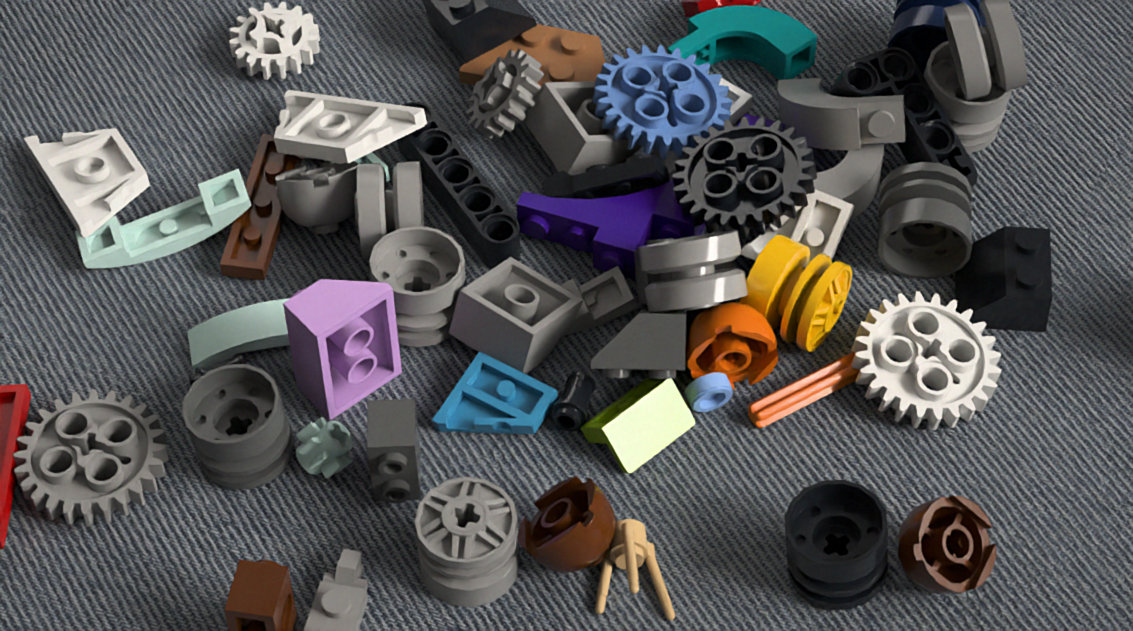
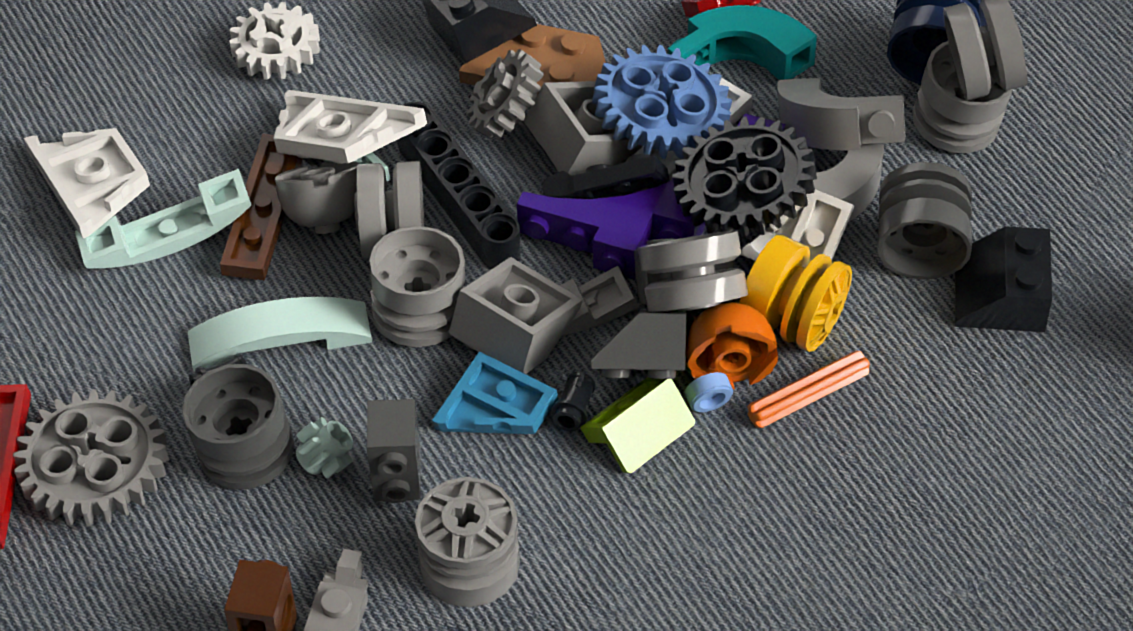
lavender slope [283,279,402,421] -> none
reddish brown cylinder [518,477,616,573] -> none
tan plant [595,519,675,620] -> none
black wheel [785,480,888,610] -> none
black beam [830,47,978,188] -> none
white gear [851,291,1001,430] -> none
reddish brown cylinder [897,496,996,594] -> none

